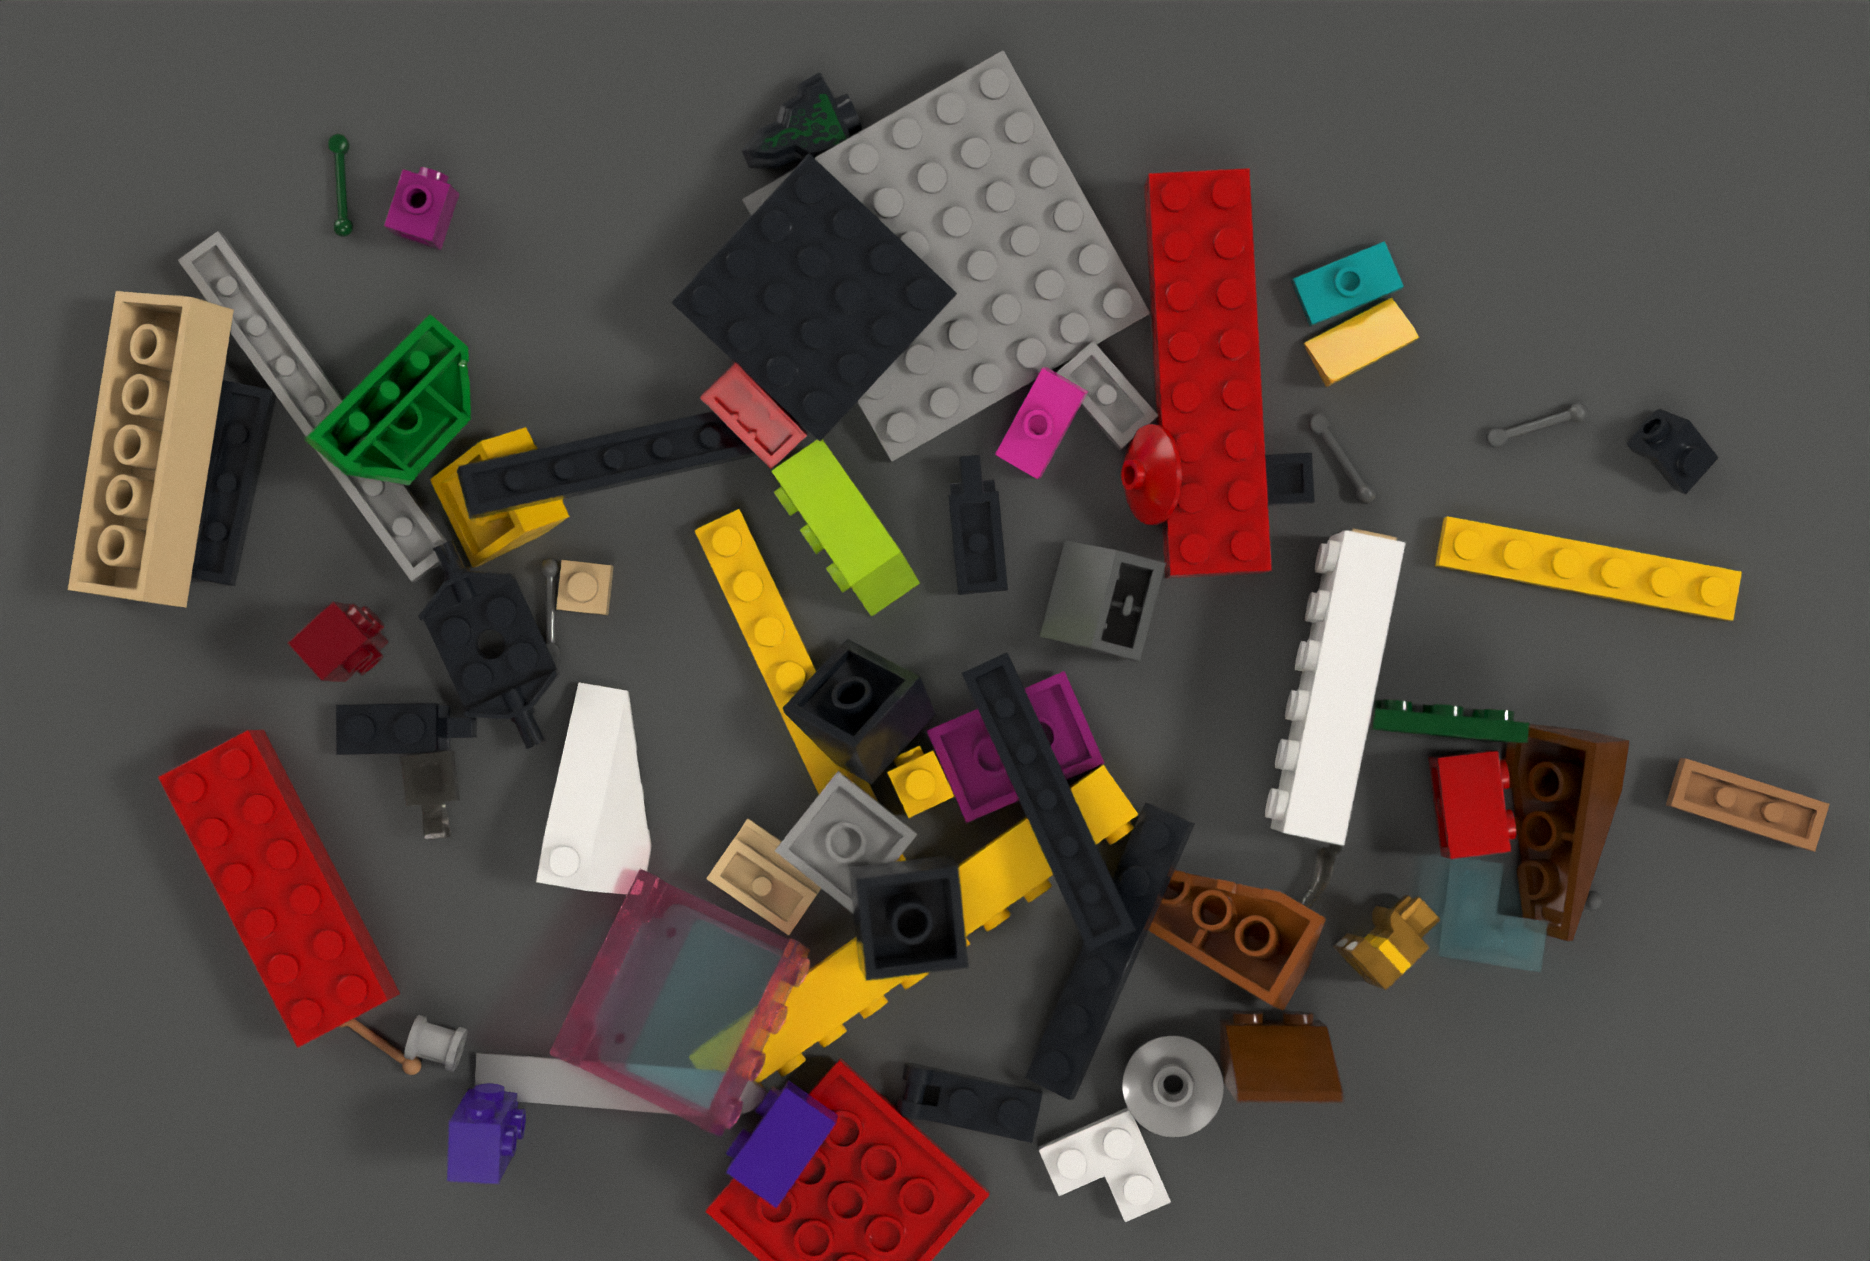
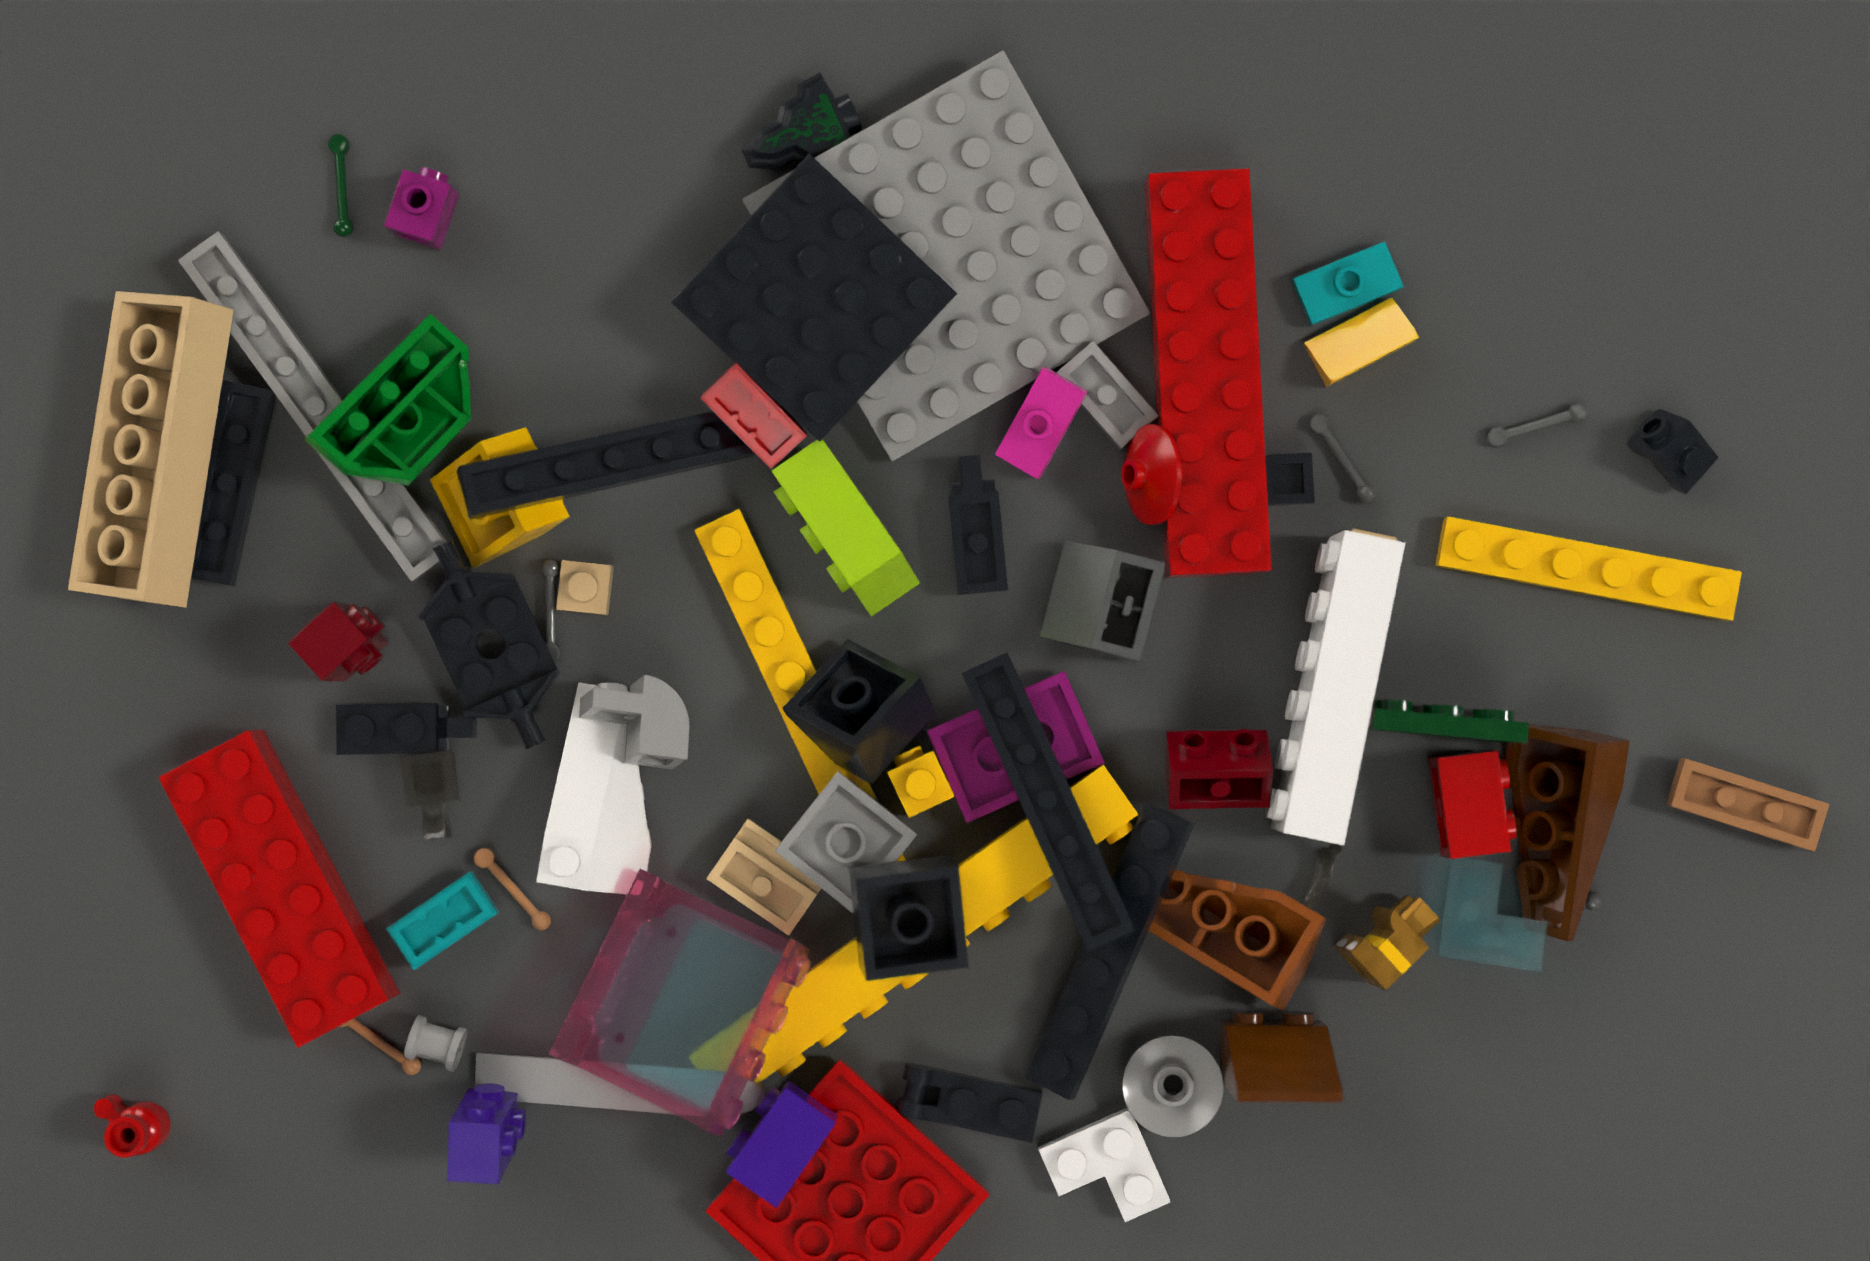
none -> red piece [93,1094,171,1158]
none -> teal plate [386,871,500,970]
none -> medium nougat hinge [474,848,551,931]
none -> light grey brick [579,675,690,769]
none -> dark red brick [1165,729,1273,809]

